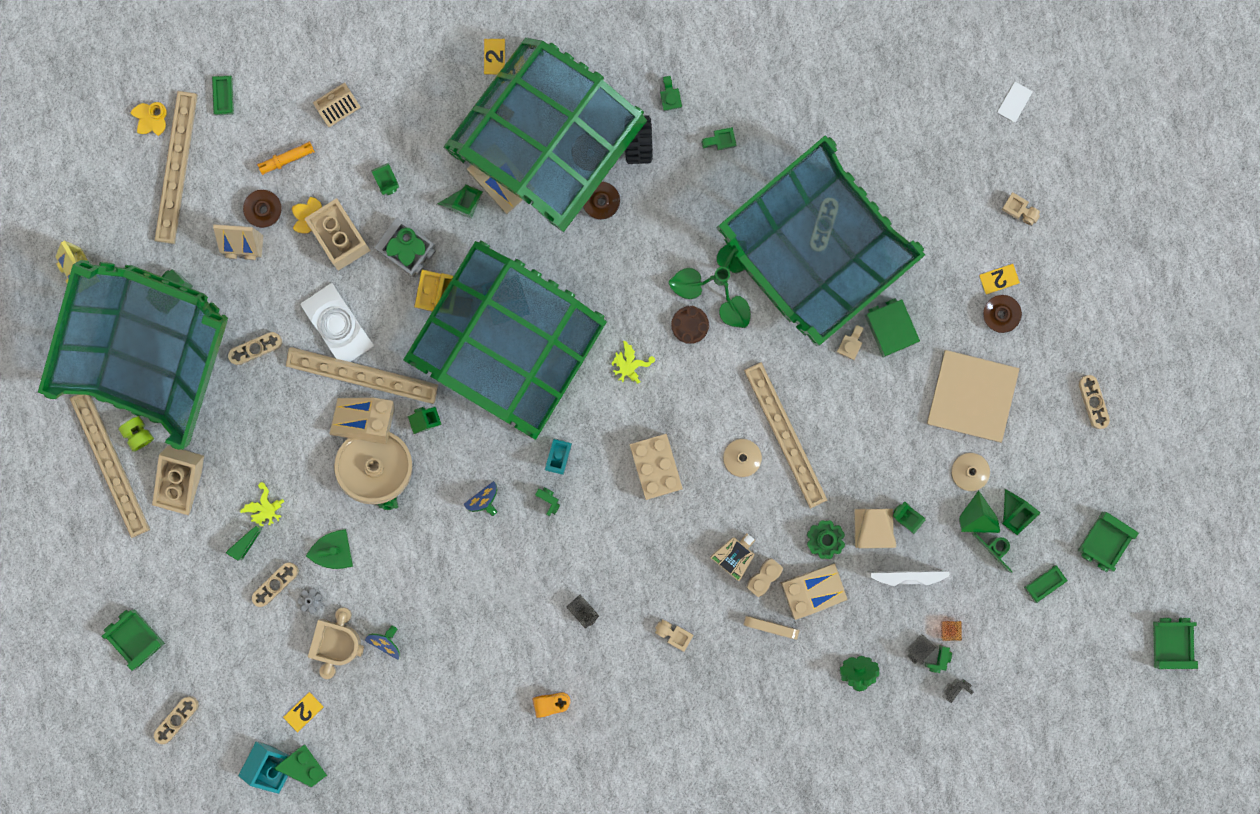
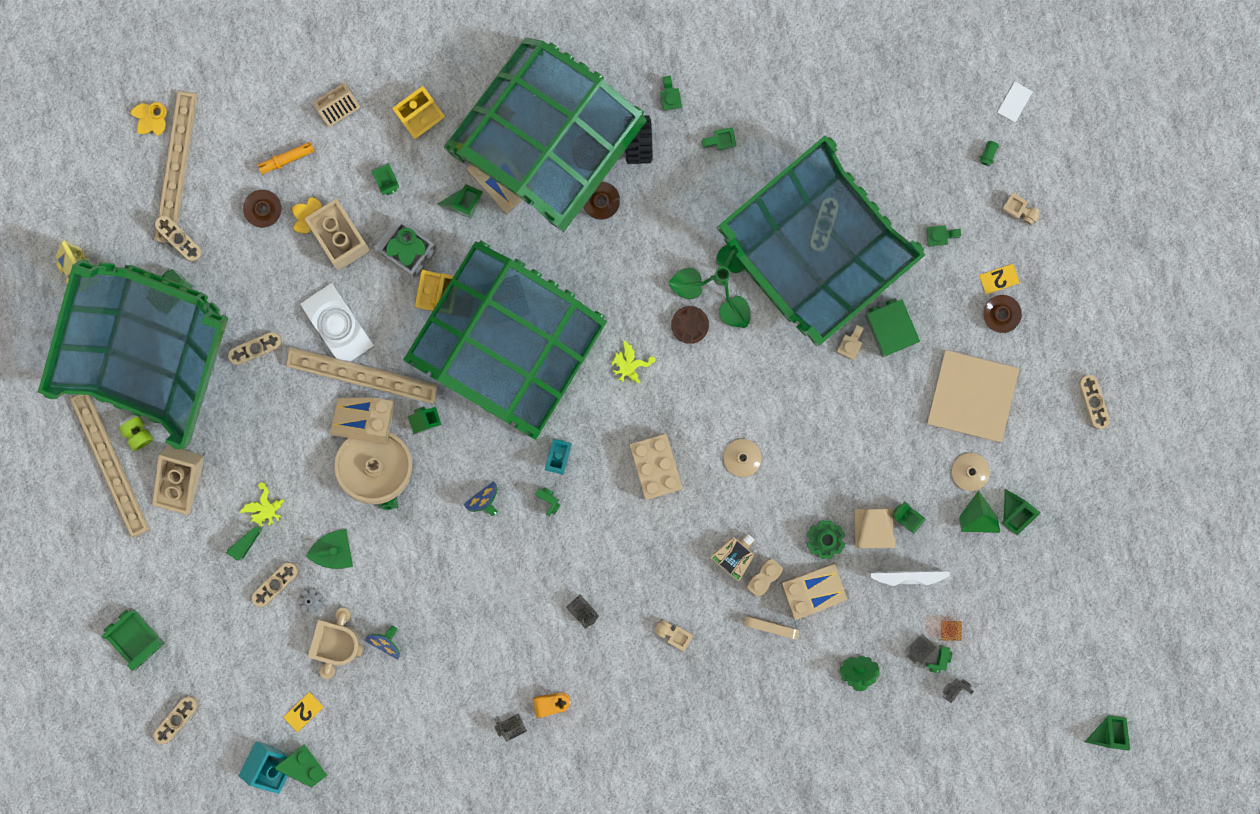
green tile [212,76,234,115] -> none
tan slope [213,224,263,260] -> none
yellow sticker [484,39,505,74] -> none
tan tile [744,362,827,509] -> none
green piece [972,533,1013,573] -> none
green tile [1024,565,1068,603] -> none
green panel [1078,512,1139,573] -> none
green panel [1153,618,1198,669] -> none
none -> tan beam [155,216,201,261]
none -> yellow brick [392,86,445,139]
none -> clear smoke bracket [494,713,527,742]
none -> green plate [926,225,961,247]
none -> green pin [979,141,999,166]
none -> green slope [1085,715,1130,751]

